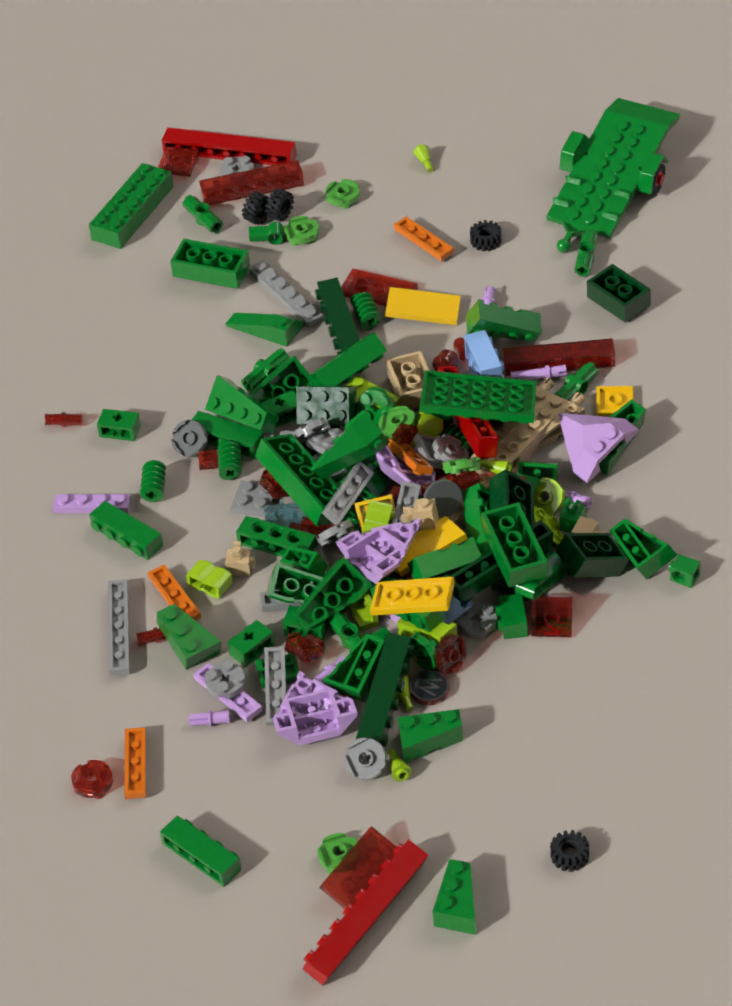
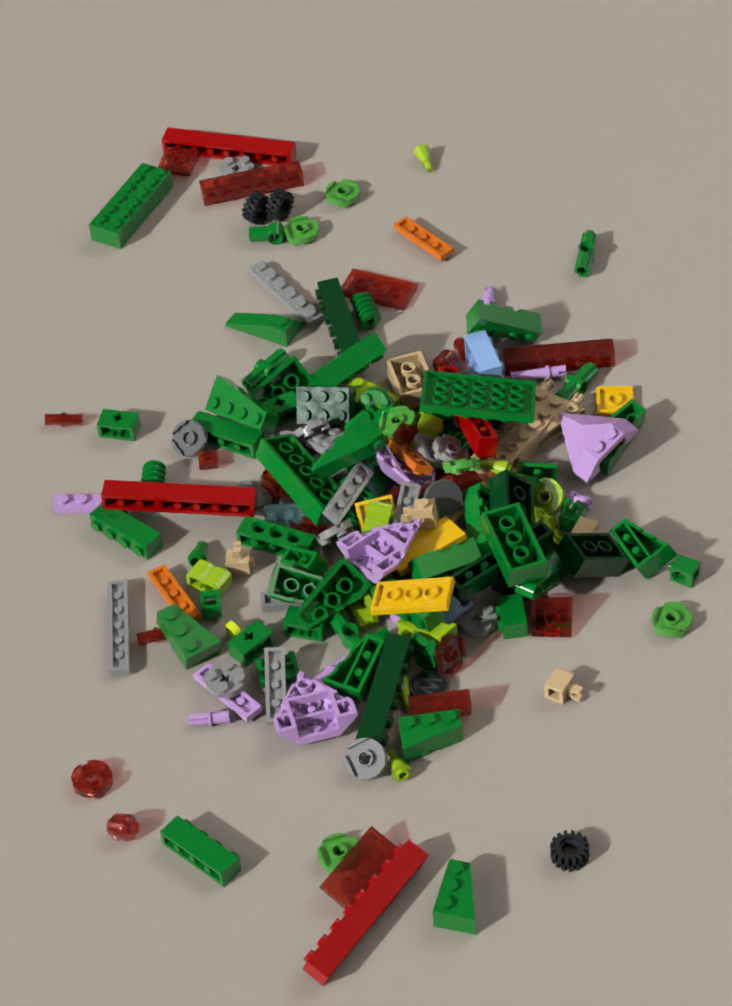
orange plate [124,727,146,799] -> none
green brick [170,238,250,289] -> none
green piece [182,195,223,234] -> none
green piece [217,440,243,480] -> none
clear red plate [285,632,326,662] -> none
yellow tile [385,287,461,325] -> none
black tyre [470,220,502,251] -> none
green piece [546,98,680,253] -> none
dark green brick [587,264,651,322] -> none
none -> red brick [101,480,257,517]
none -> clear red head [106,813,140,841]
none -> green cone [188,541,208,567]
none -> green brick [200,589,222,621]
none -> neon yellow tile [225,620,241,638]
none -> clear red brick [408,689,472,716]
none -> tan brick [544,668,583,704]
none -> bright green plate [652,602,692,638]

